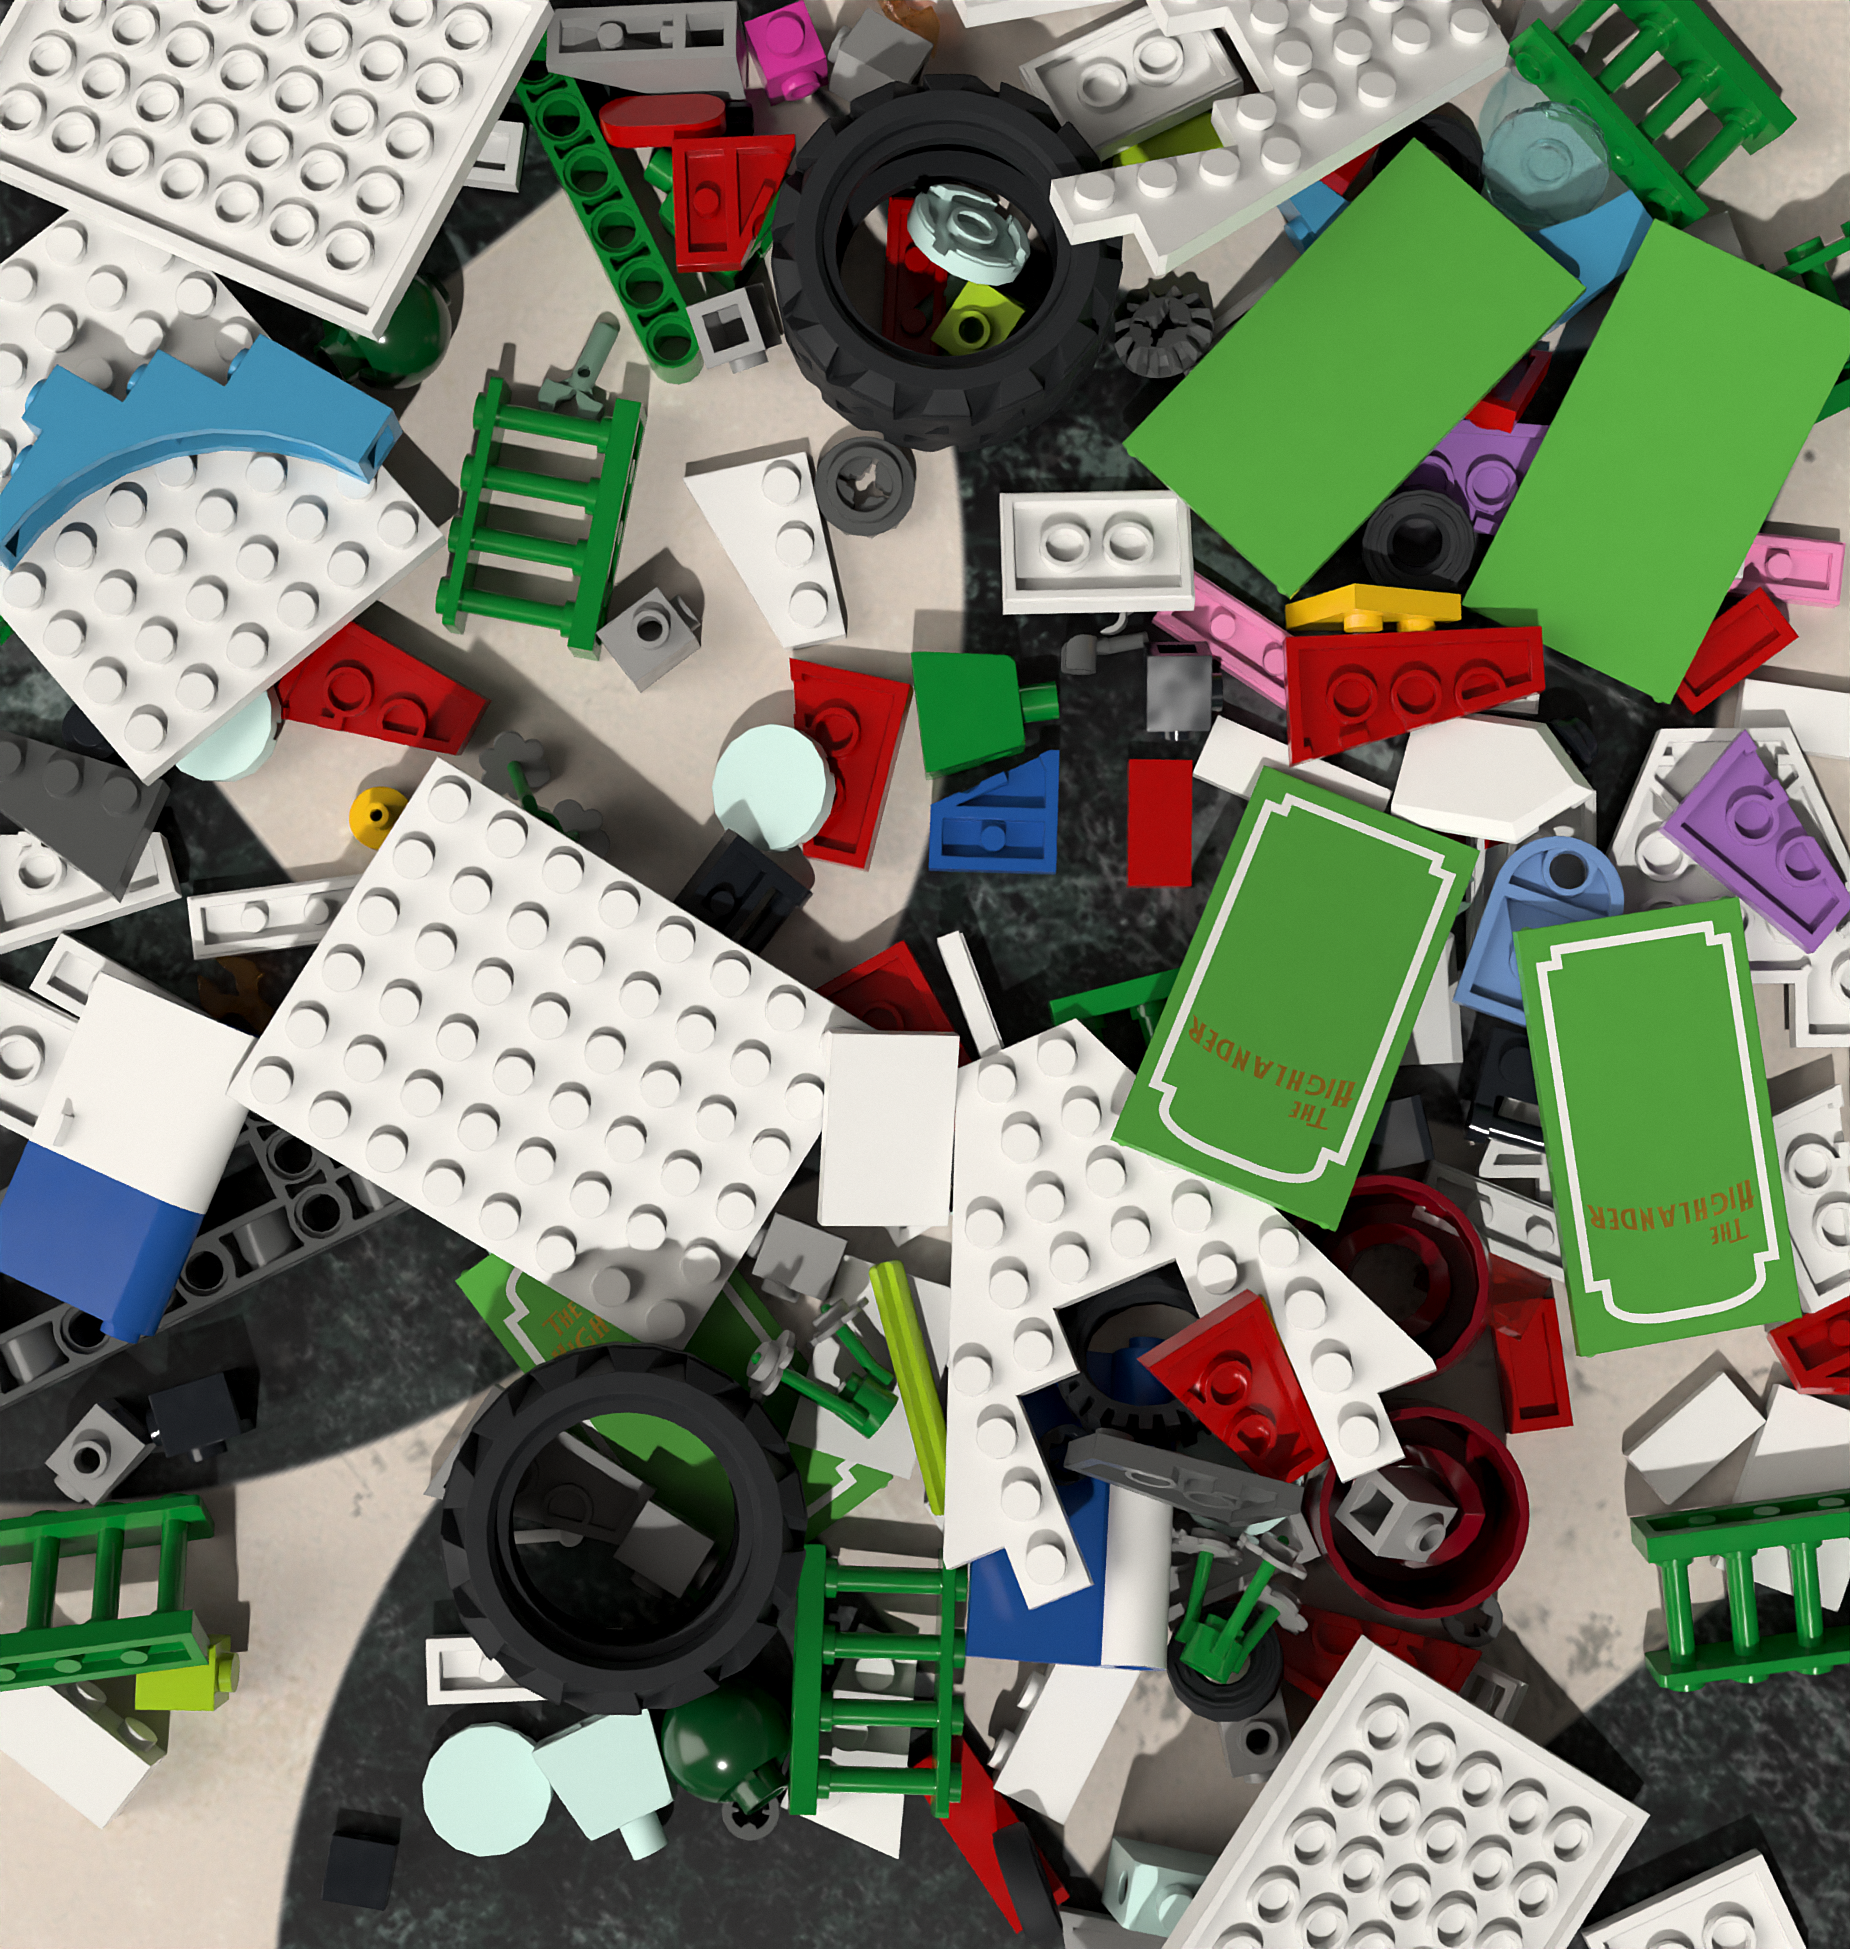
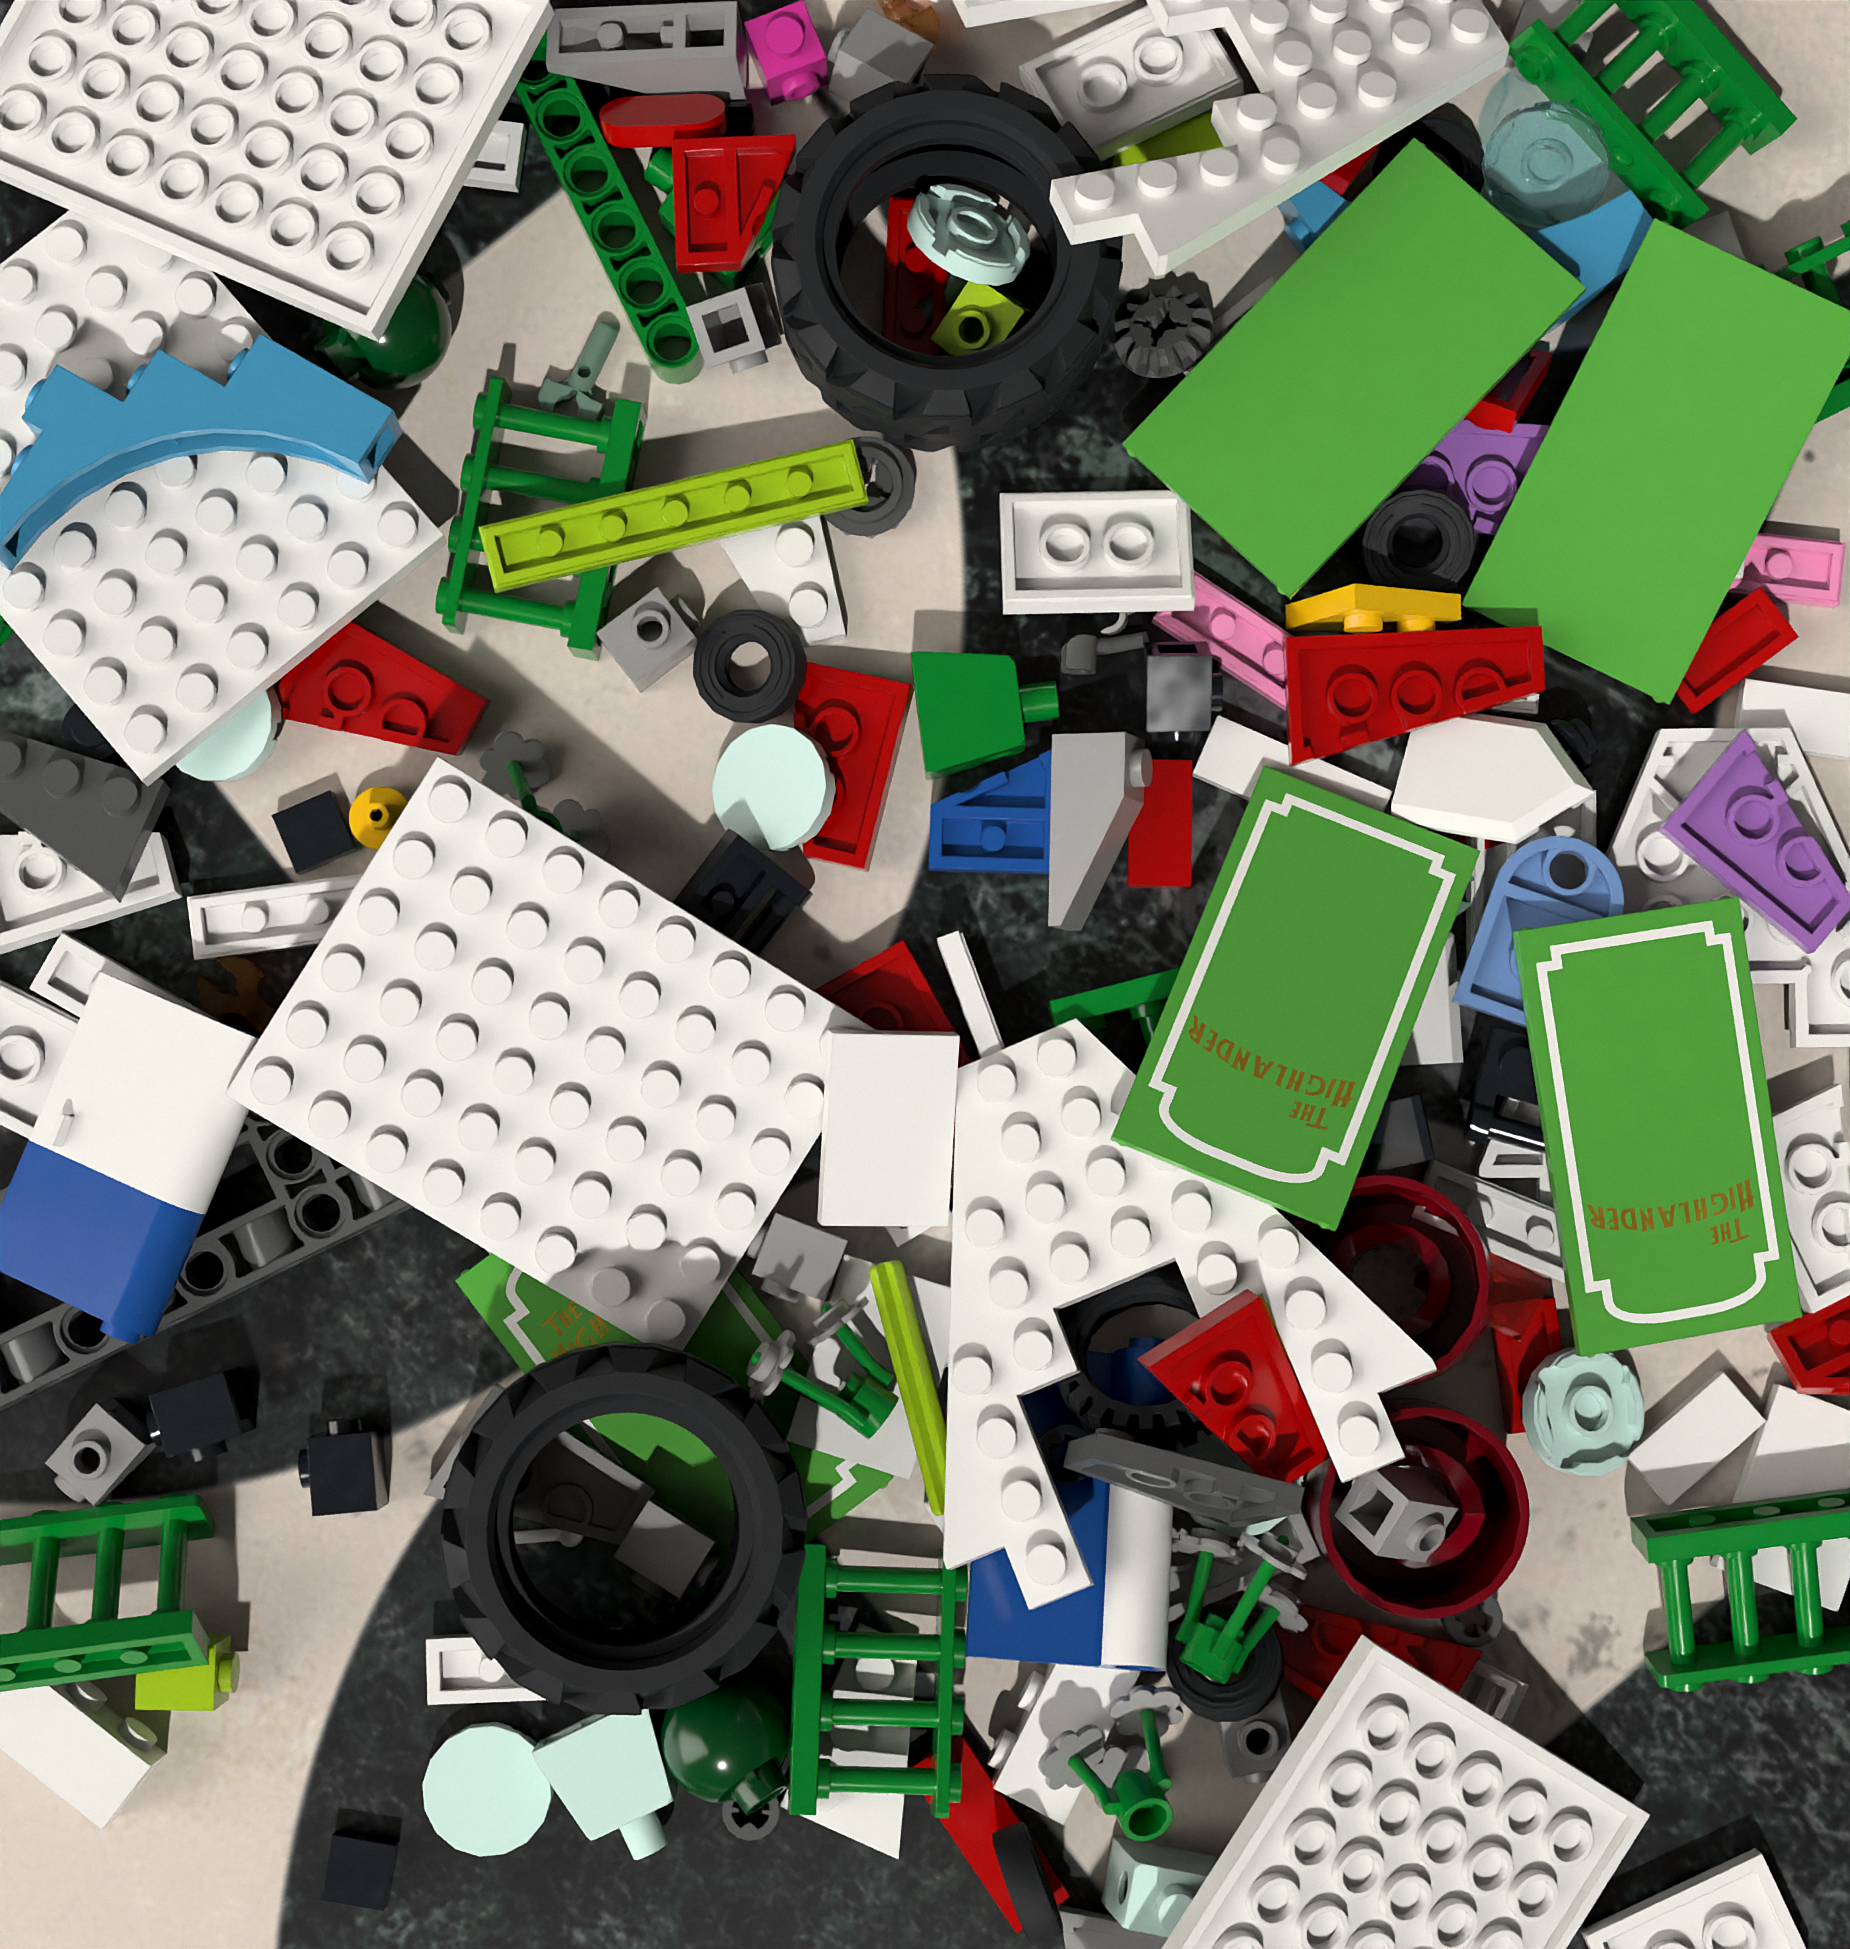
none -> black tile [271,790,358,875]
none -> black brick [298,1417,389,1517]
none -> lime tile [479,439,869,593]
none -> black tyre [693,610,807,723]
none -> plant [1038,1685,1184,1842]
none -> light grey slope [1048,732,1153,931]
none -> light aqua tile [1522,1347,1645,1476]

